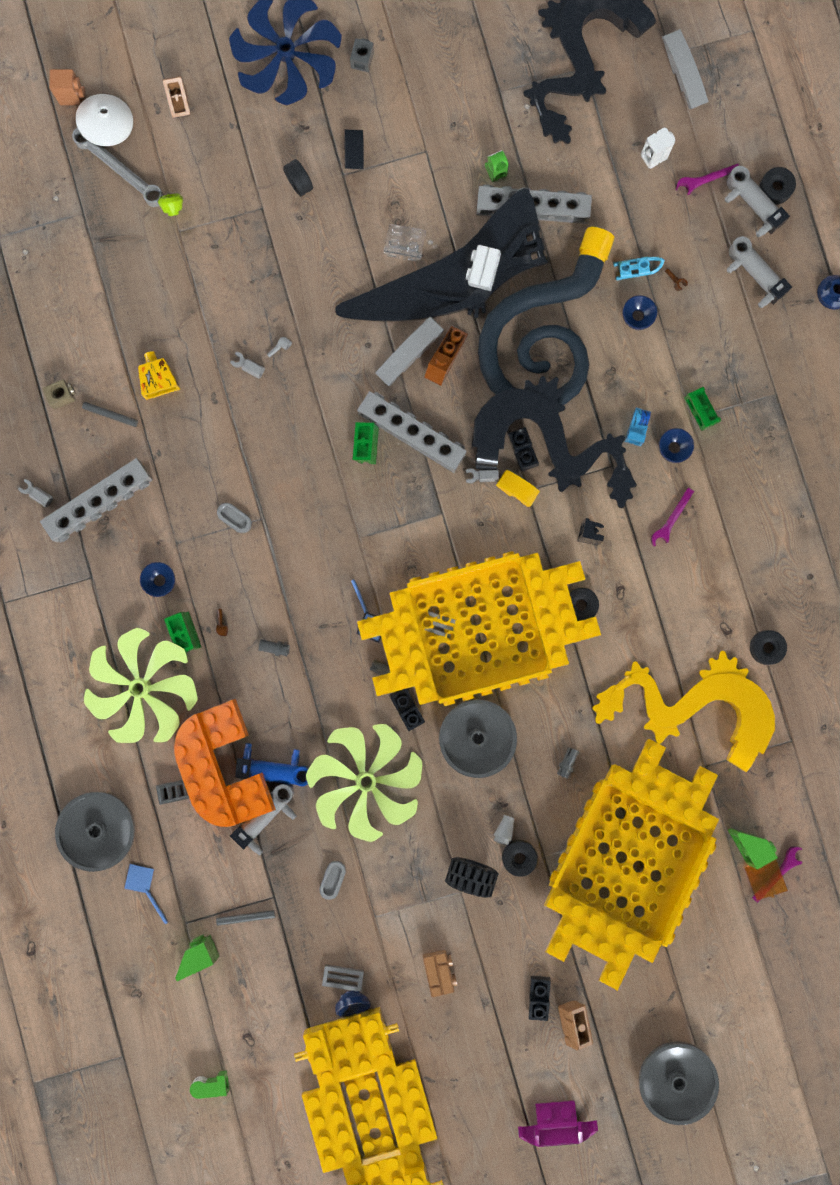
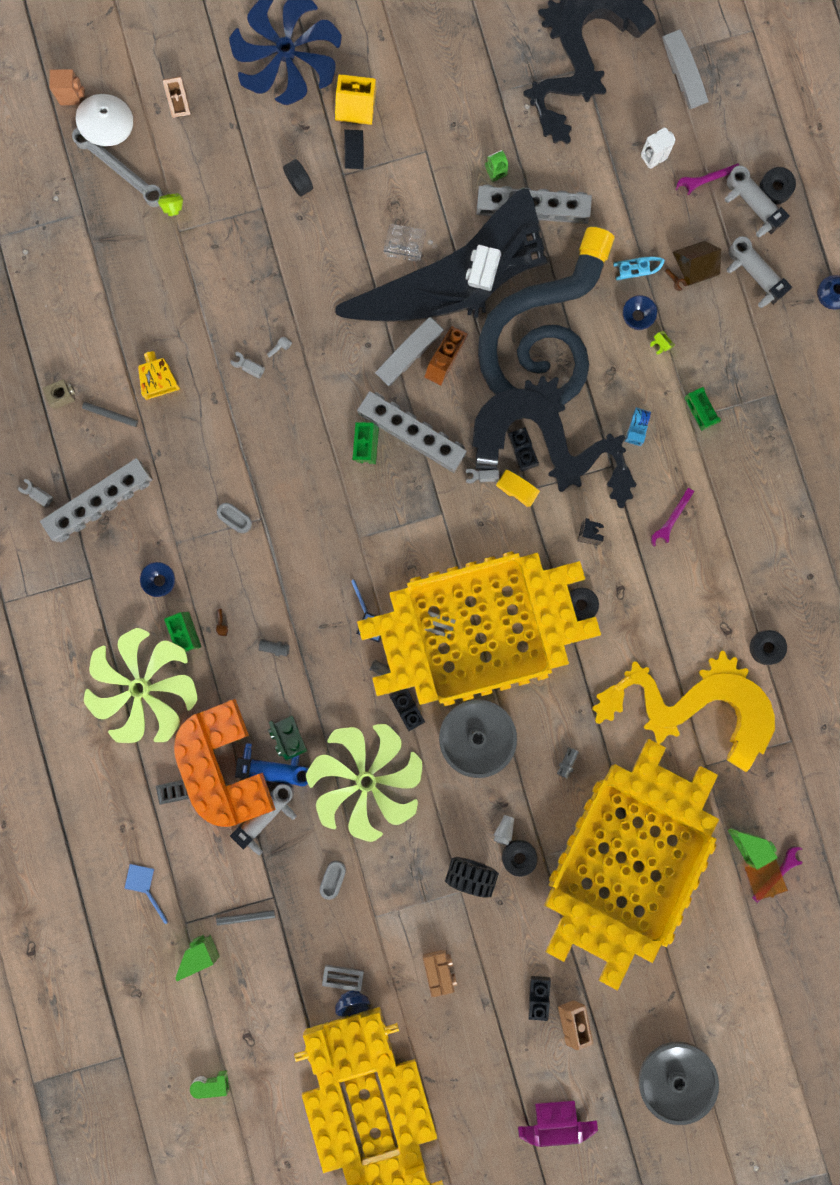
dark grey dish [55,792,135,872] -> none
dark grey brick [350,38,374,73] -> none
dark blue piece [659,428,694,463] -> none
none -> dark green bracket [268,716,307,761]
none -> yellow slope [335,74,377,125]
none -> lime tile [650,331,675,355]
none -> dark brown slope [673,241,721,286]

